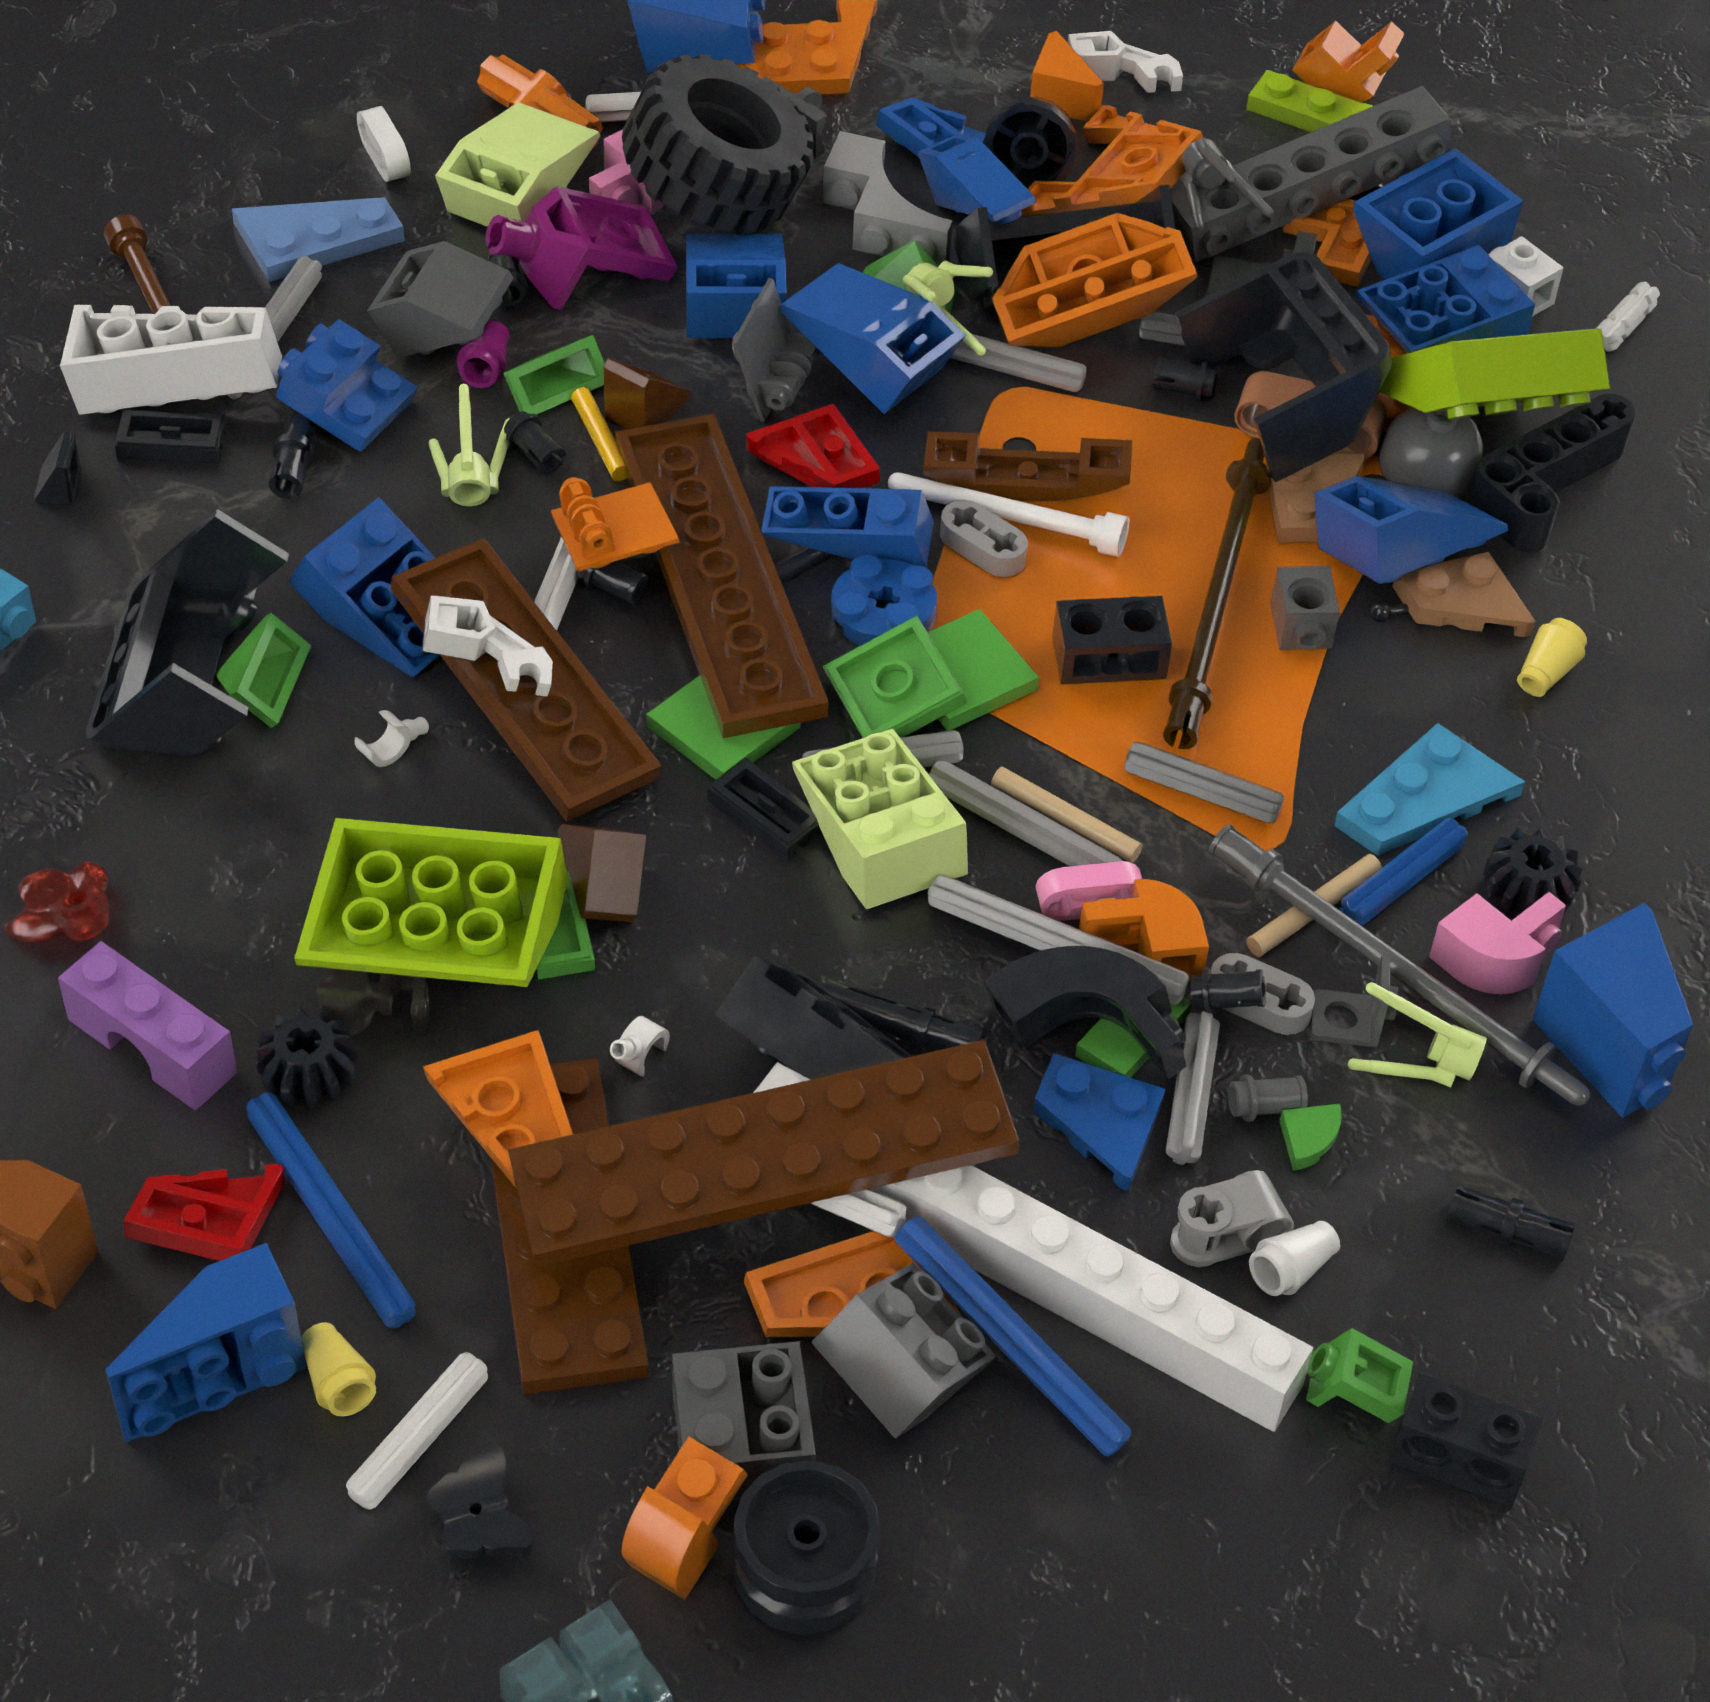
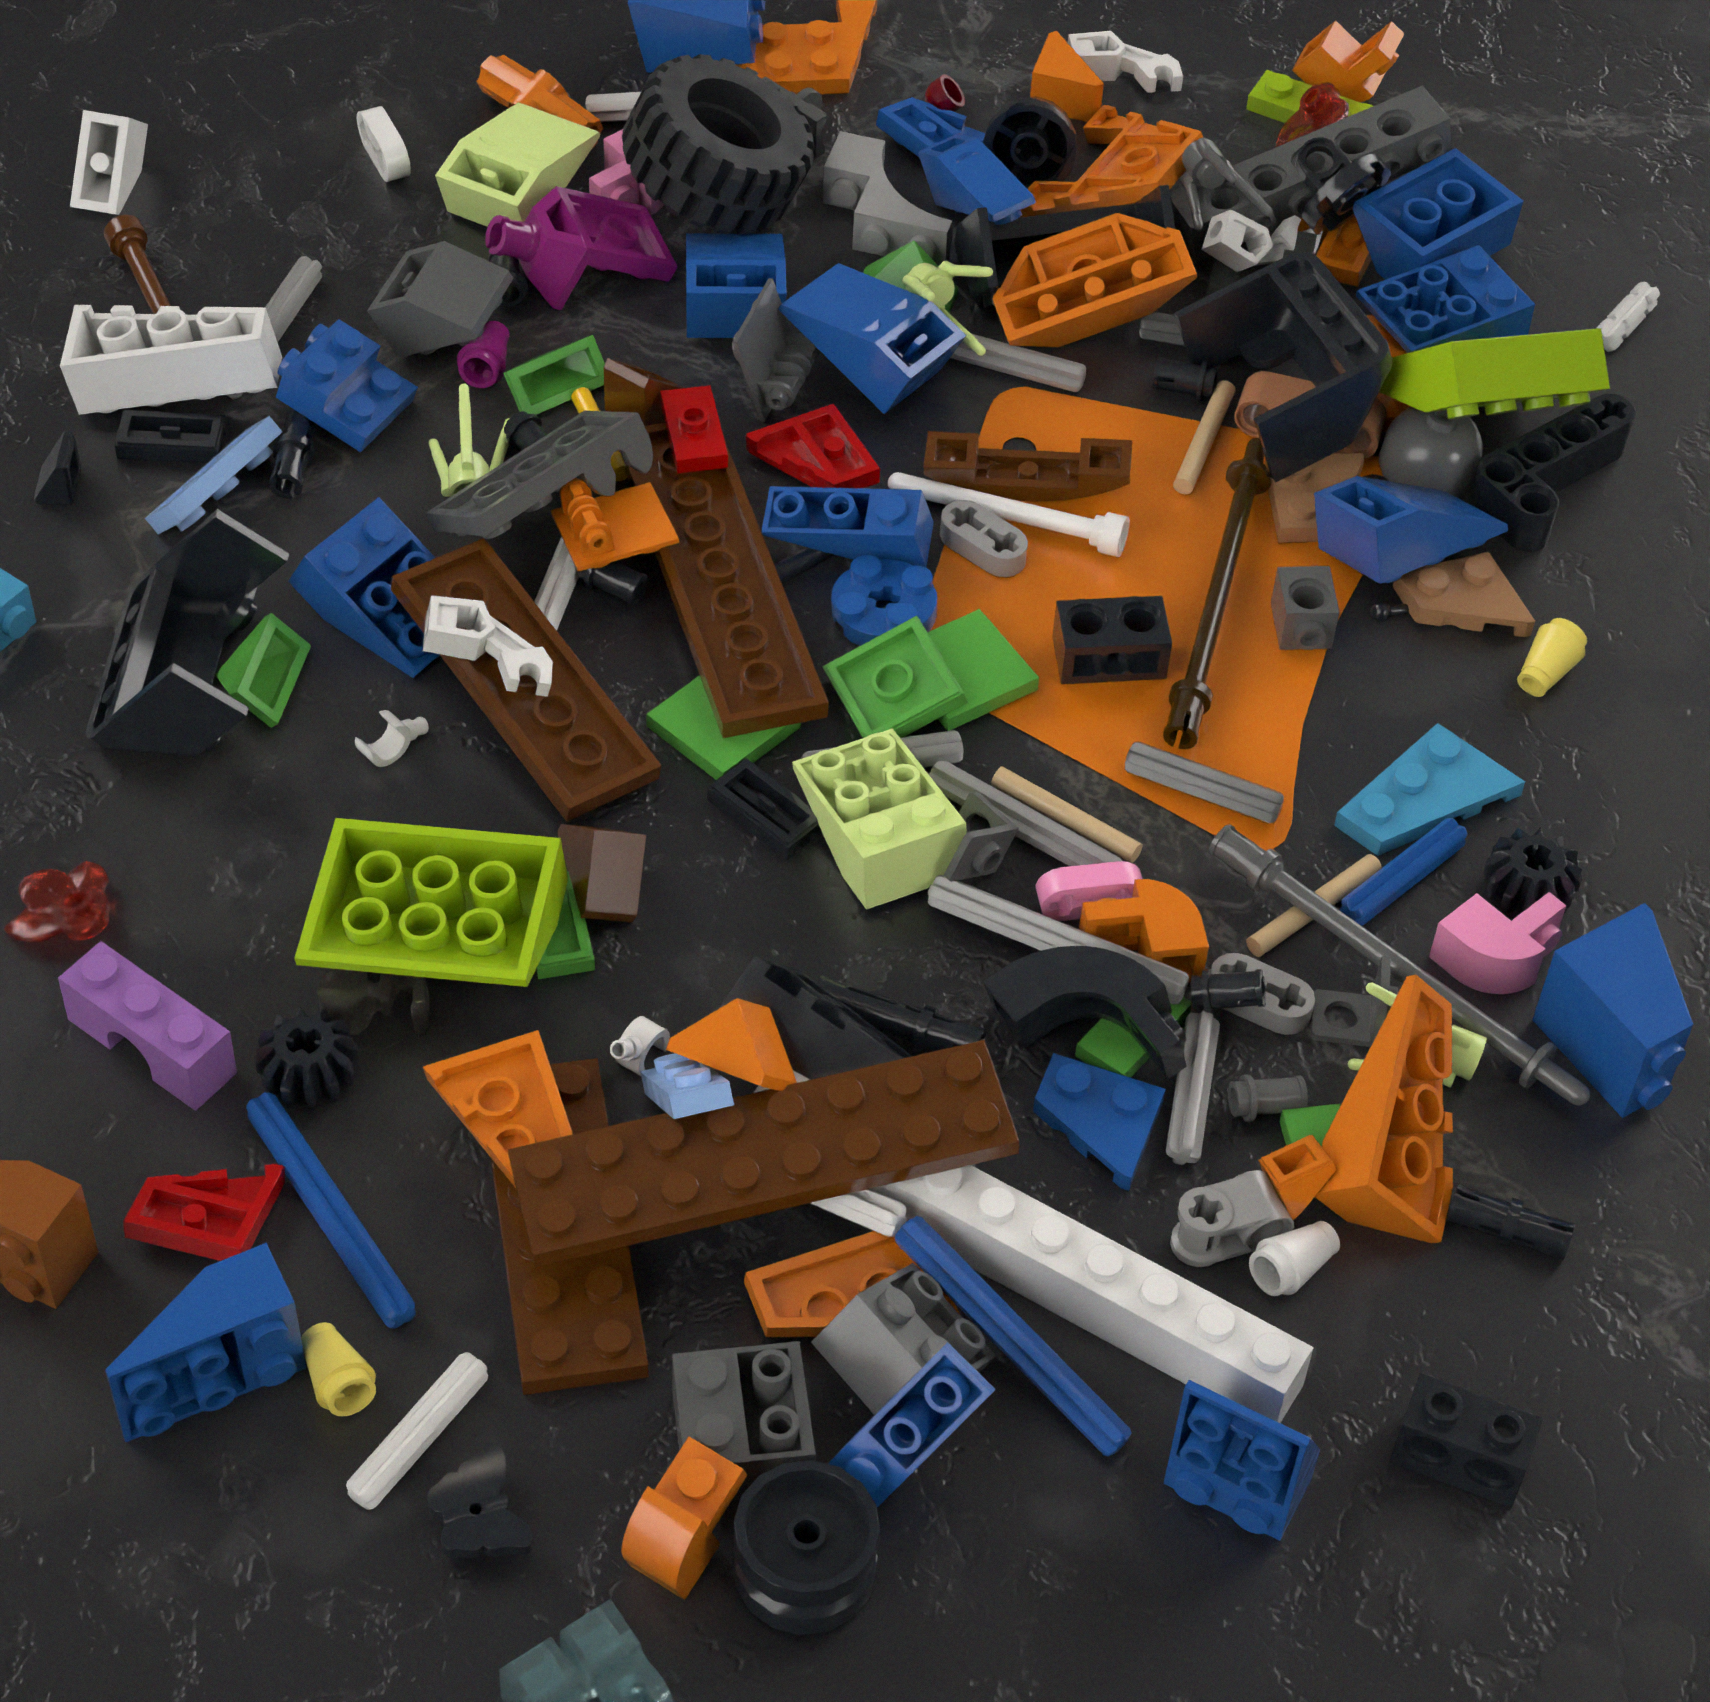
medium blue wing [232,197,405,282] -> none
bright green bracket [1306,1328,1413,1423] -> none
white brick [1489,236,1564,317] -> none
none -> white slope [70,110,148,215]
none -> light blue plate [145,416,282,535]
none -> dark grey hinge [426,411,653,539]
none -> light blue plate [640,1053,734,1119]
none -> red plate [660,385,728,474]
none -> orange slope [666,998,797,1091]
none -> blue slope [828,1342,995,1507]
none -> dark red hinge [924,74,965,112]
none -> dark grey bracket [944,792,1019,882]
none -> blue slope [1163,1380,1320,1541]
none -> tan bar [1173,380,1235,494]
none -> white piece [1202,210,1323,272]
none -> orange slope [1258,1135,1336,1220]
none -> clear red plate [1275,83,1349,148]
none -> black tile [1297,137,1391,235]
none -> orange wedge [1315,975,1453,1243]

